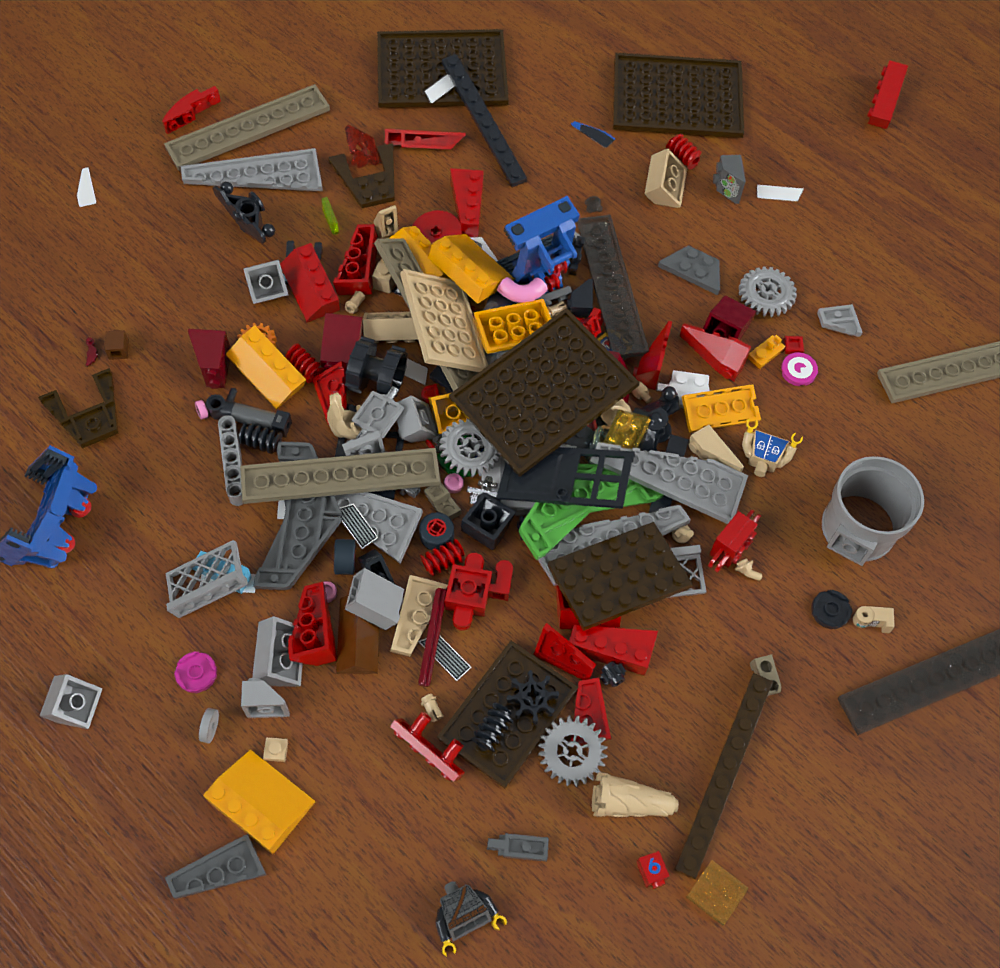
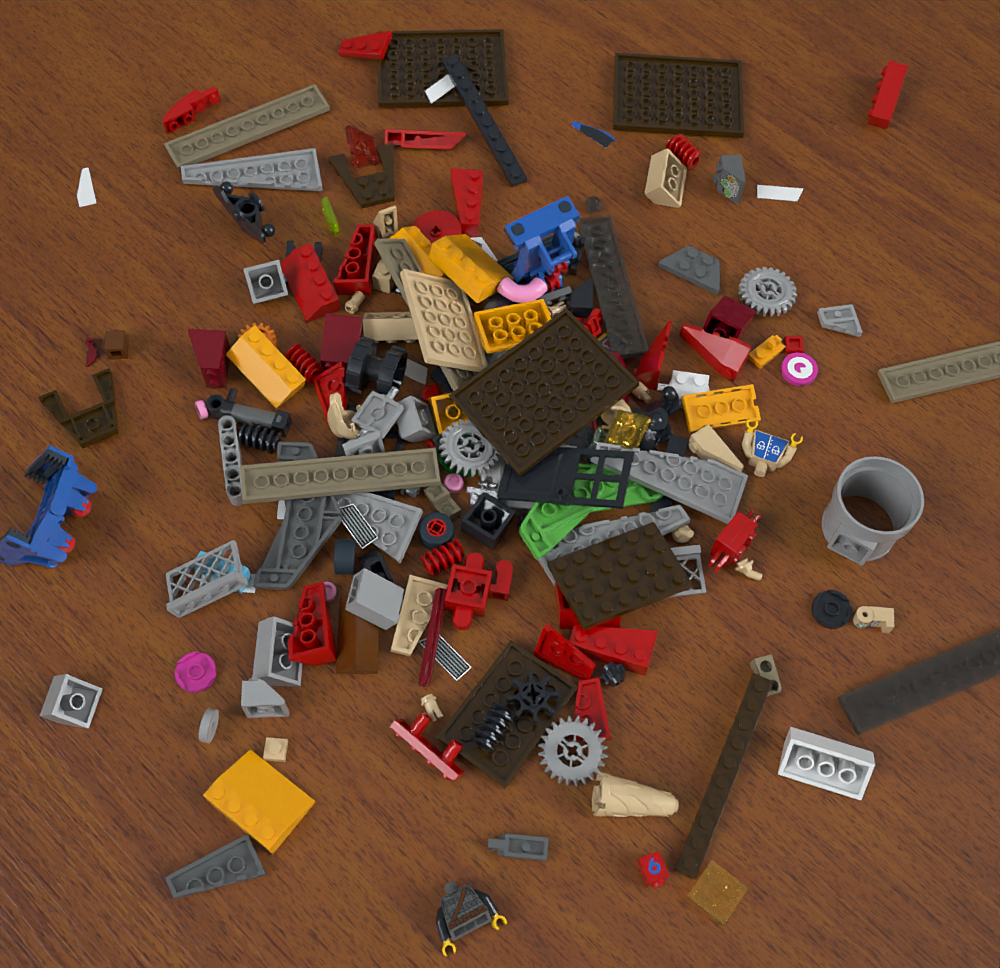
none -> red wing [338,30,393,59]
none -> white slope [778,727,875,800]

